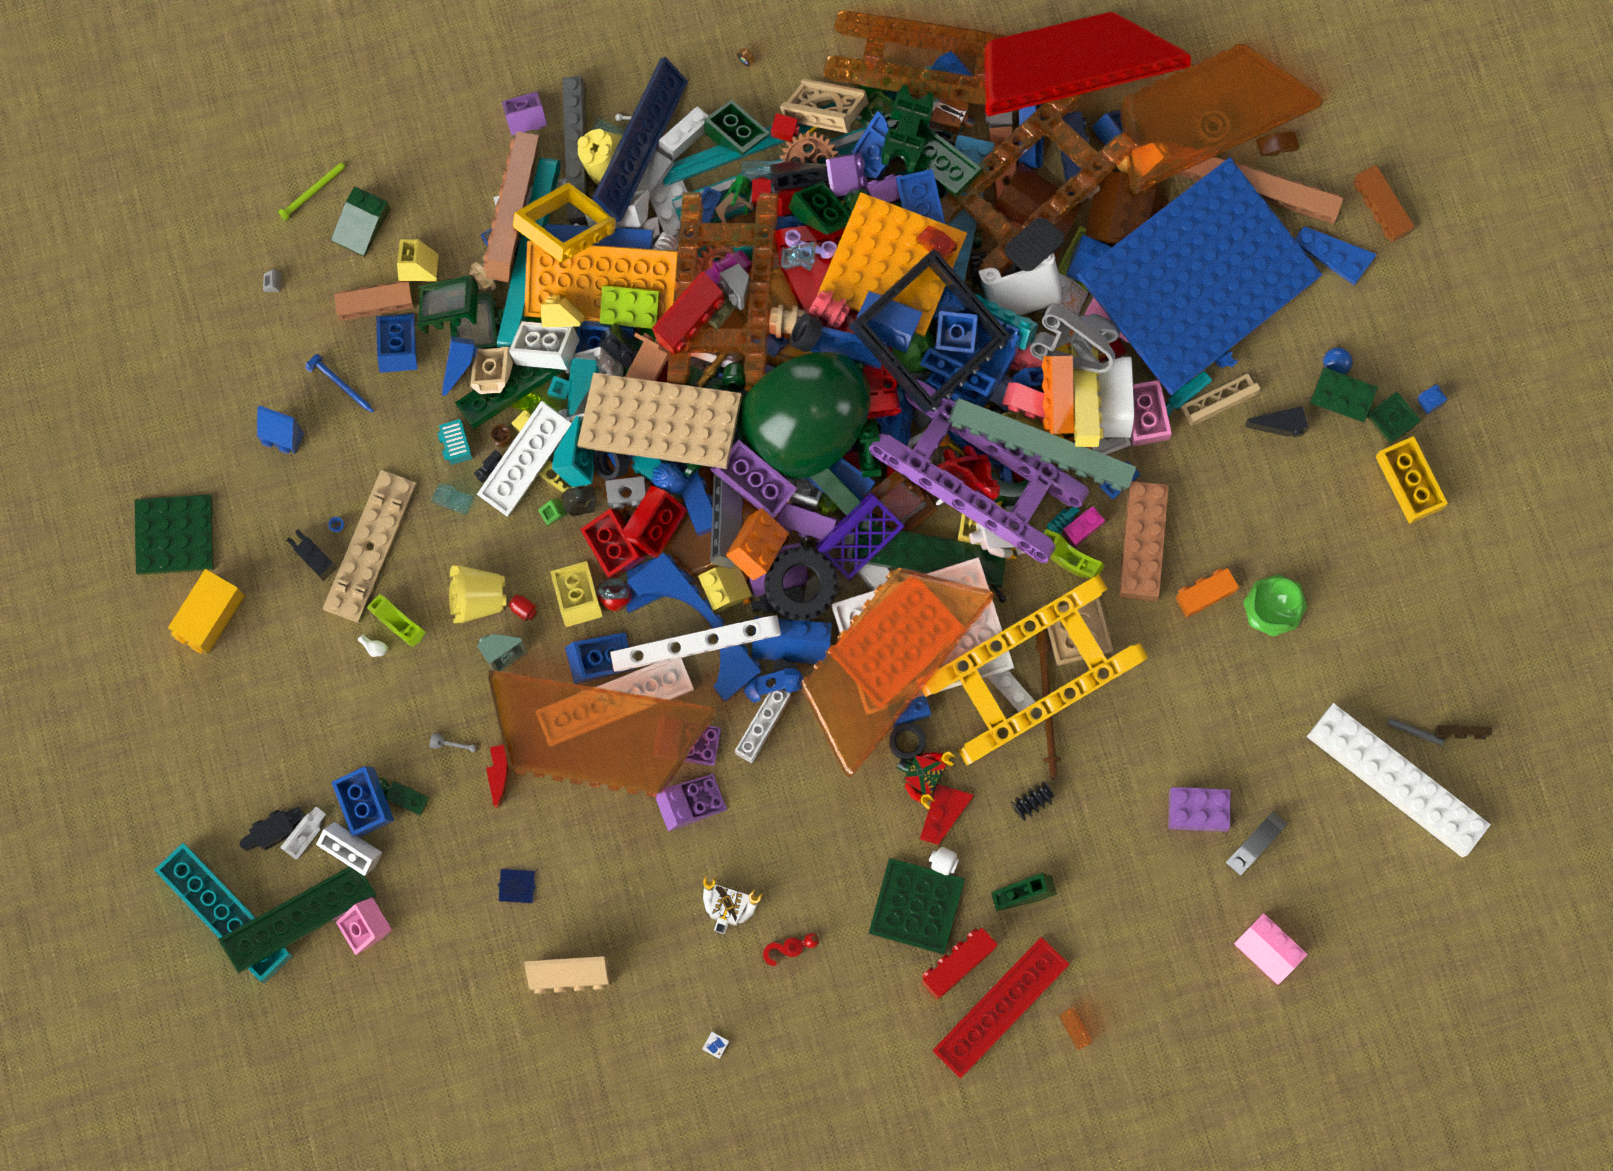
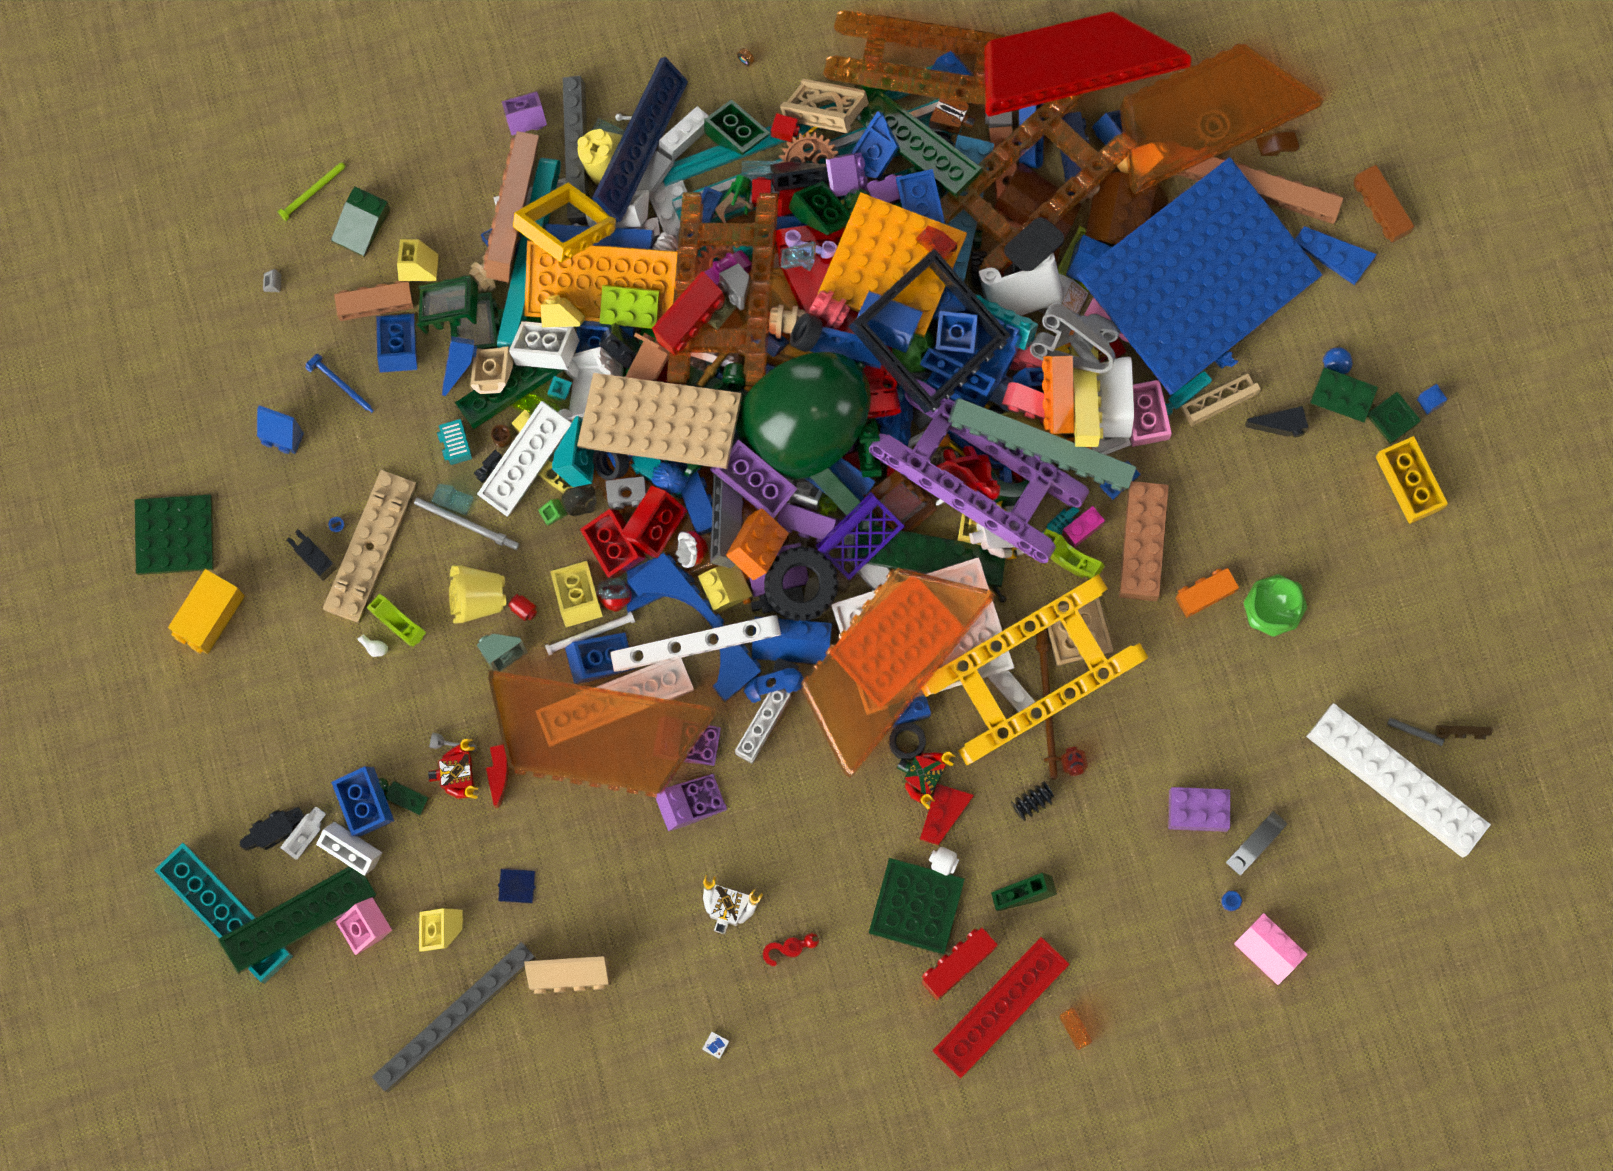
teal slope [566,358,599,417] -> none
dark green piece [881,84,934,173] -> none
none -> dark grey brick [372,942,536,1093]
none -> light grey bar [414,497,520,551]
none -> light yellow slope [419,908,463,952]
none -> torso [428,739,478,799]
none -> white bar [545,612,635,656]
none -> white hair [676,531,708,568]
none -> clear red head [1061,747,1088,776]
none -> blue tile [1221,891,1242,911]

